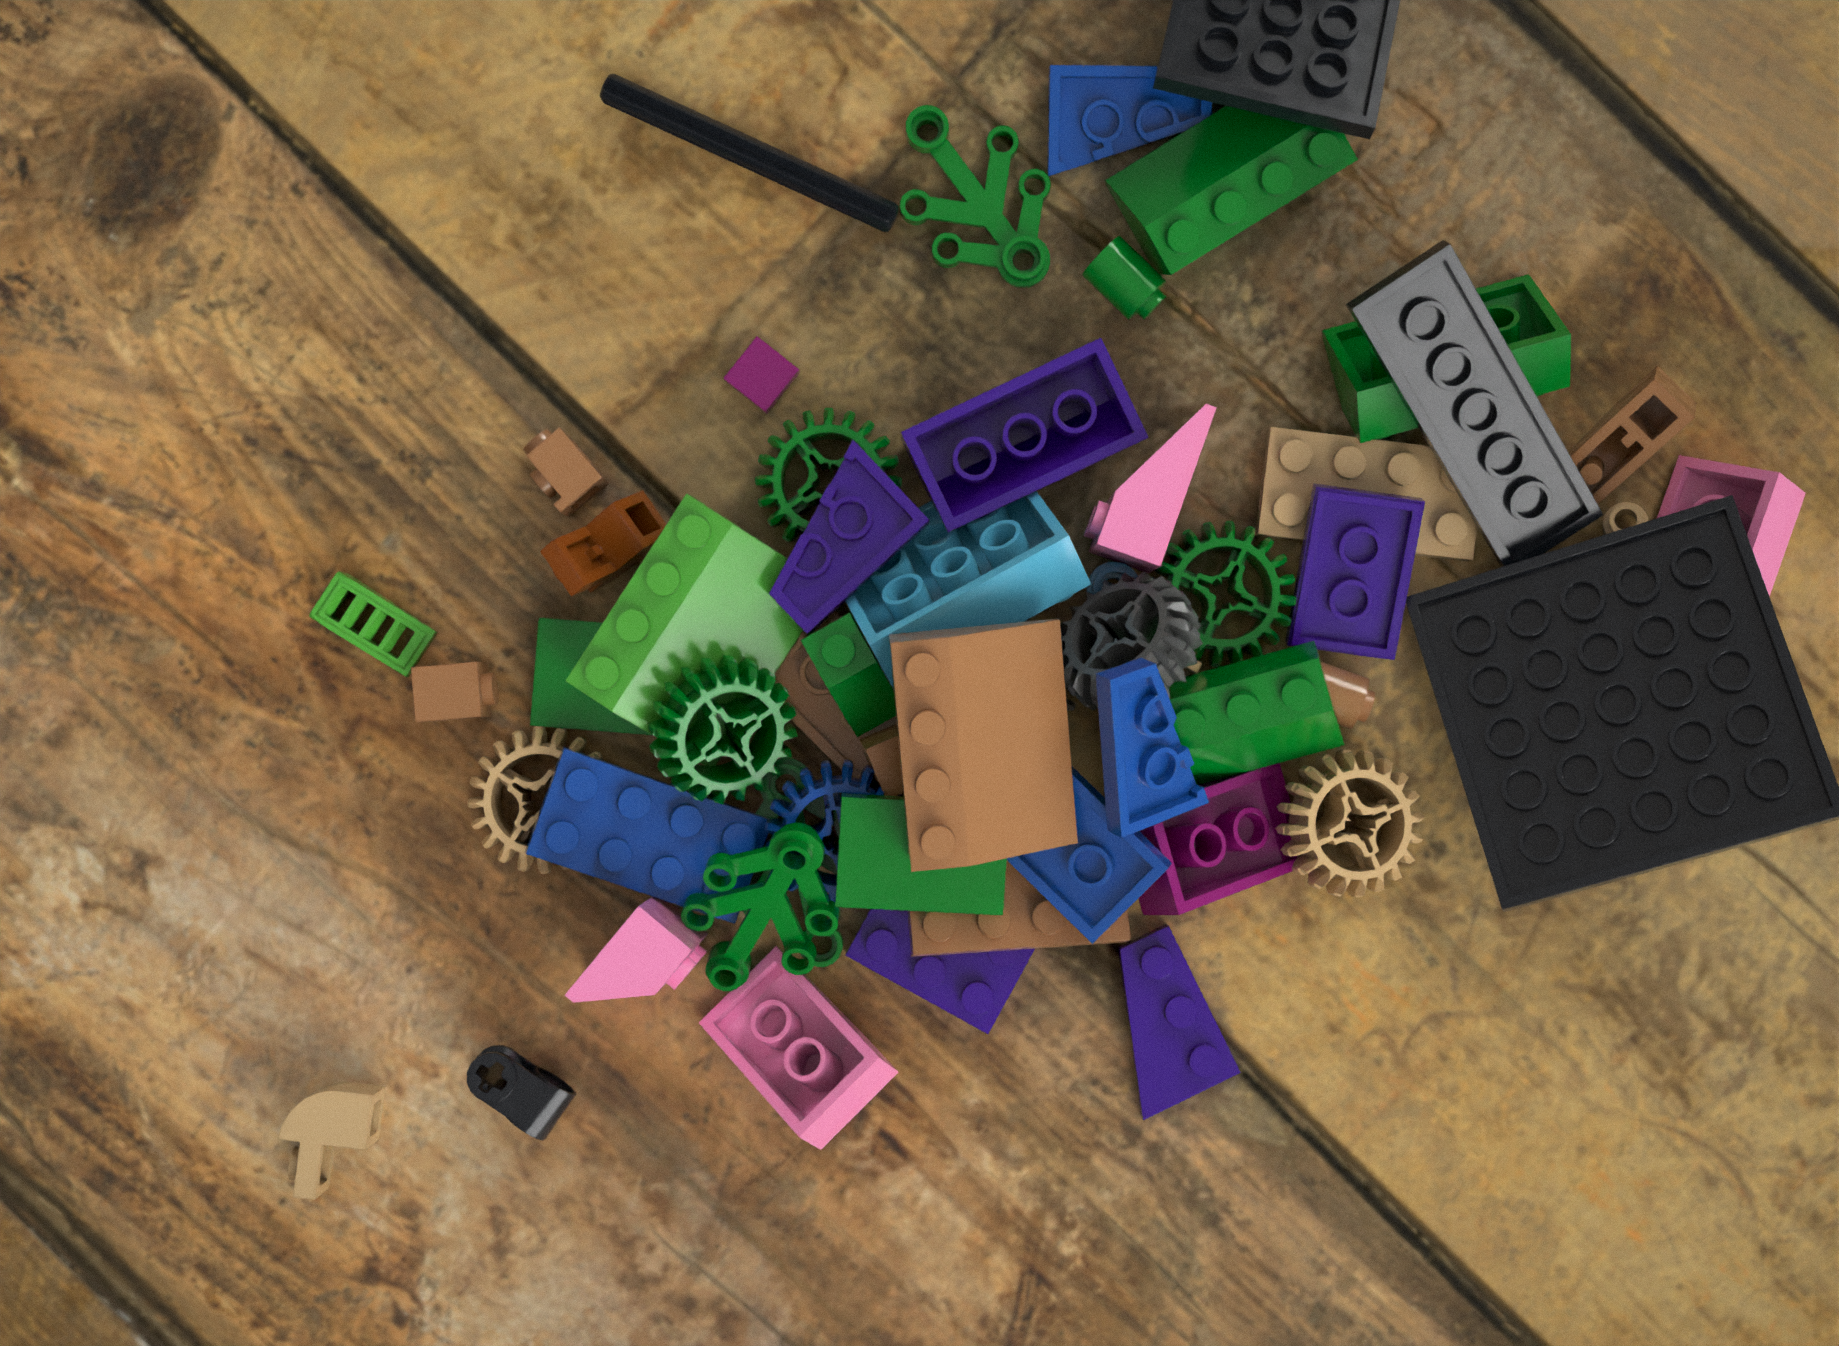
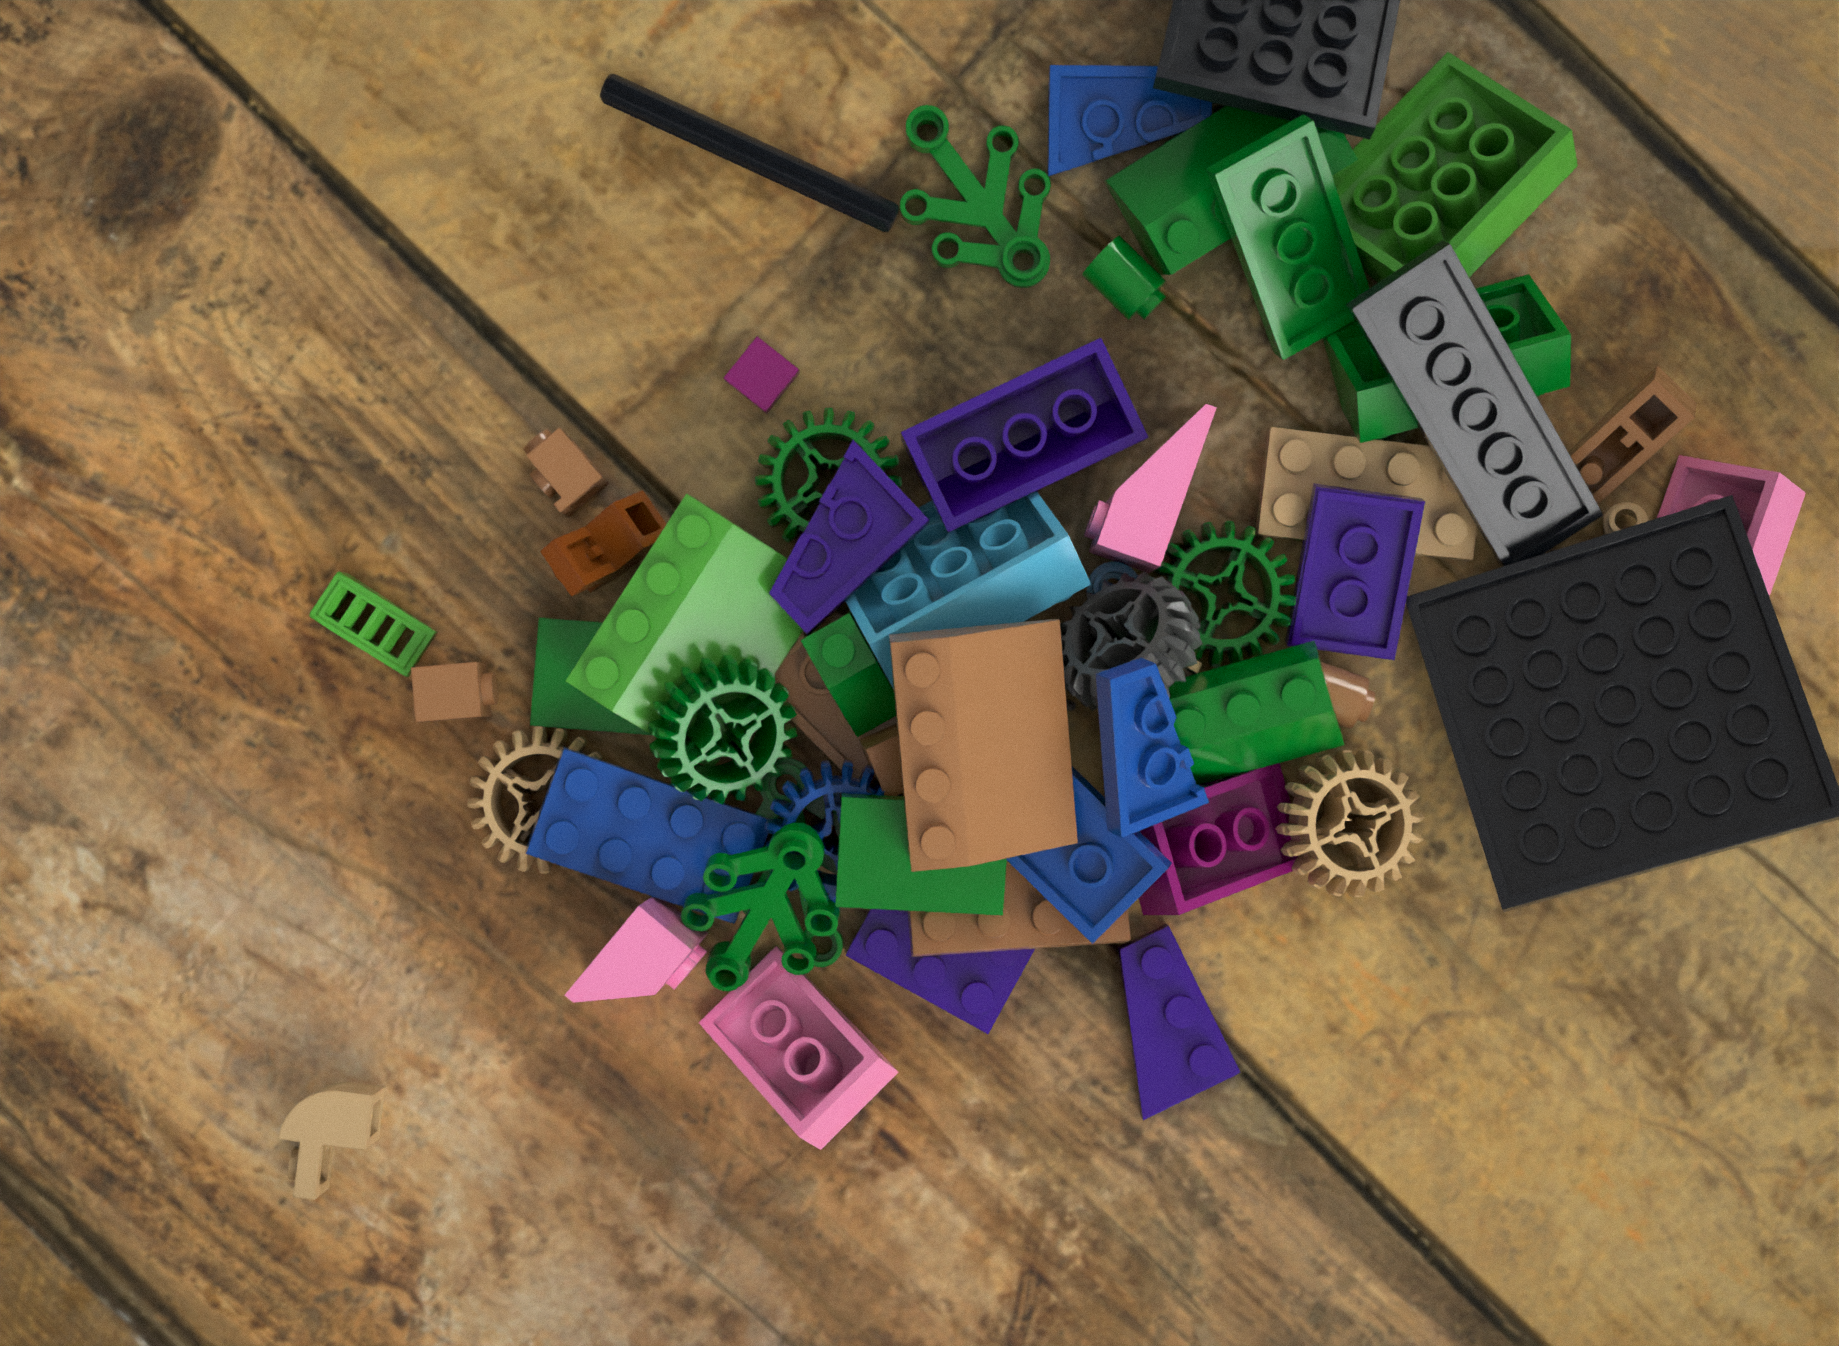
black piece [467,1045,576,1141] -> none
none -> green plate [1206,114,1369,360]
none -> bright green slope [1332,52,1578,283]

